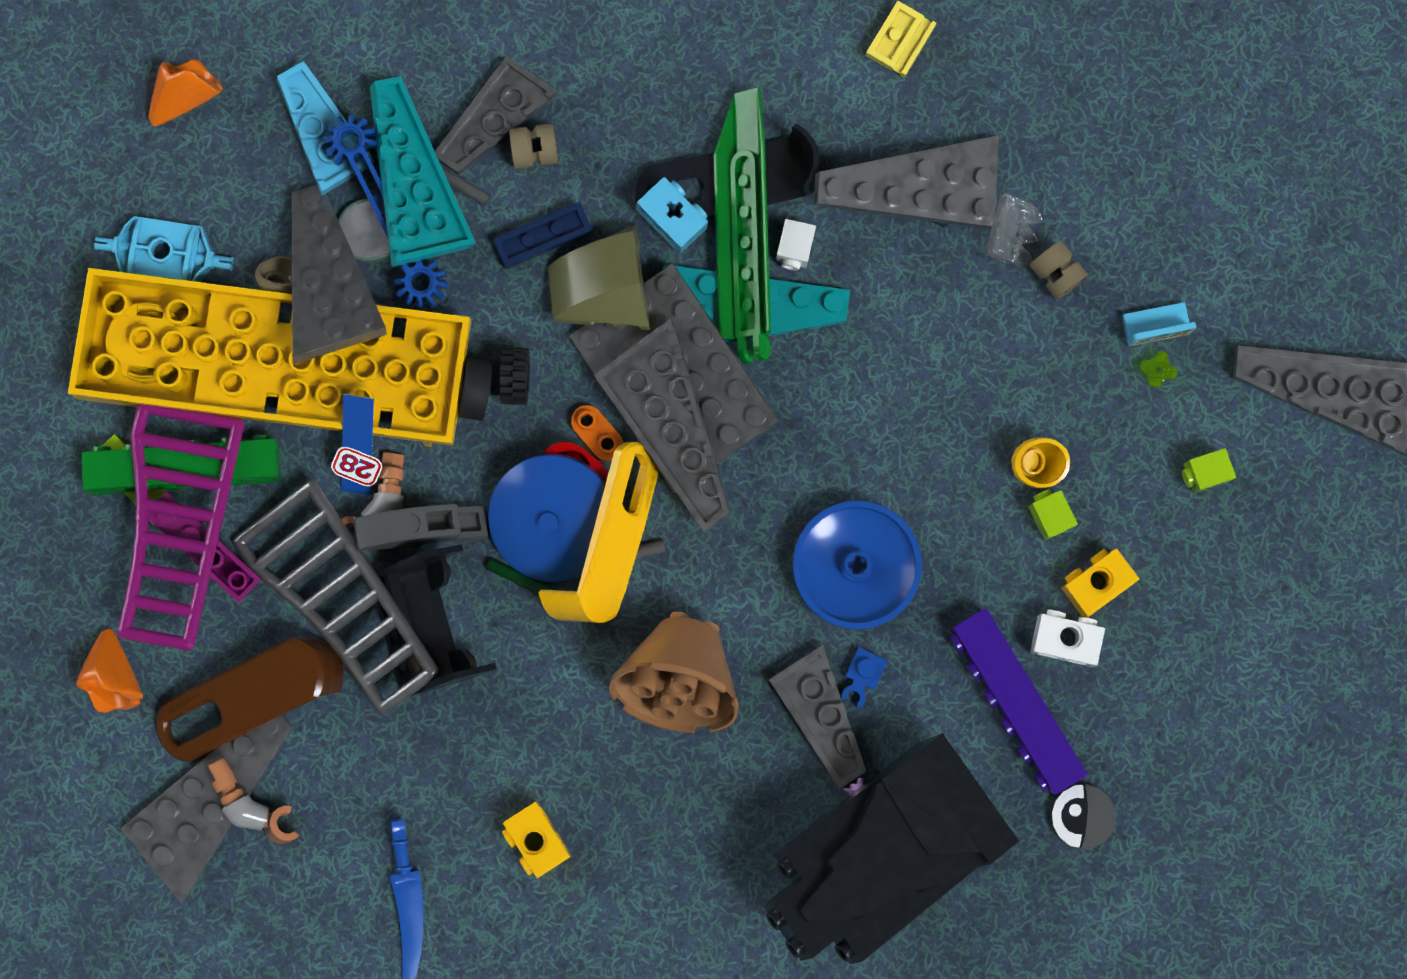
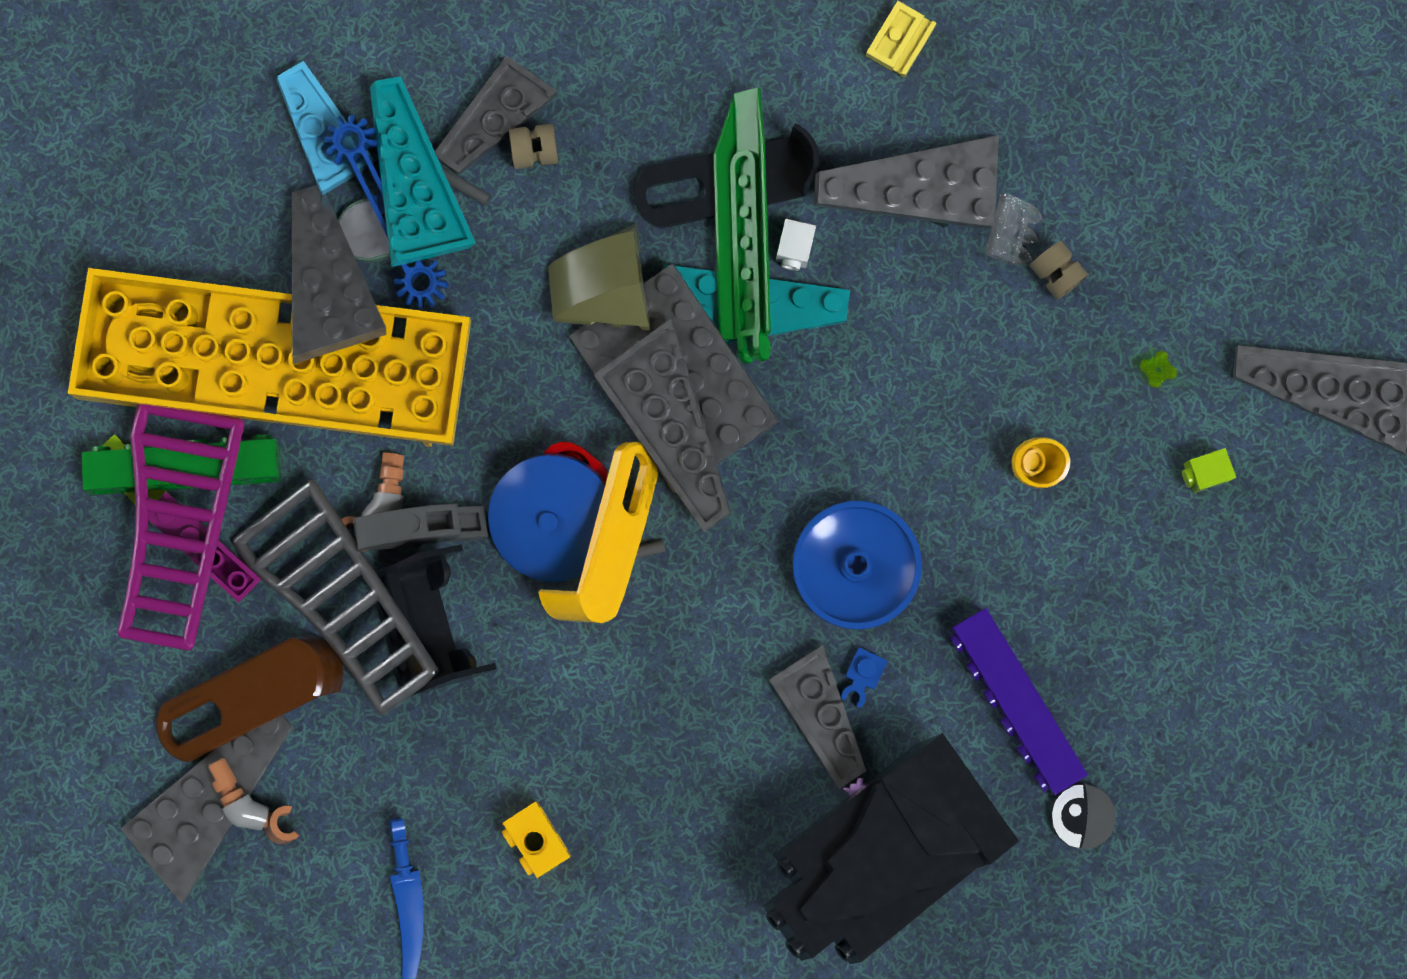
orange hat [76,629,143,713] -> none
medium azure plate [94,216,234,282] -> none
orange hat [148,59,223,126] -> none
dark tan piece [255,256,292,294] -> none
blue sticker [331,394,382,495] -> none
black tyre [458,358,492,421] -> none
dark green piece [486,558,558,595] -> none
dark blue plate [493,202,593,270] -> none
black tyre [500,347,530,405] -> none
orange plate [571,405,623,462] -> none
medium nougat cone [609,612,739,733] -> none
medium azure brick [636,177,708,255] -> none
lime brick [1028,489,1078,541] -> none
white brick [1030,610,1105,667] -> none
yellow brick [1061,548,1140,618] -> none
medium azure panel [1122,302,1196,346] -> none

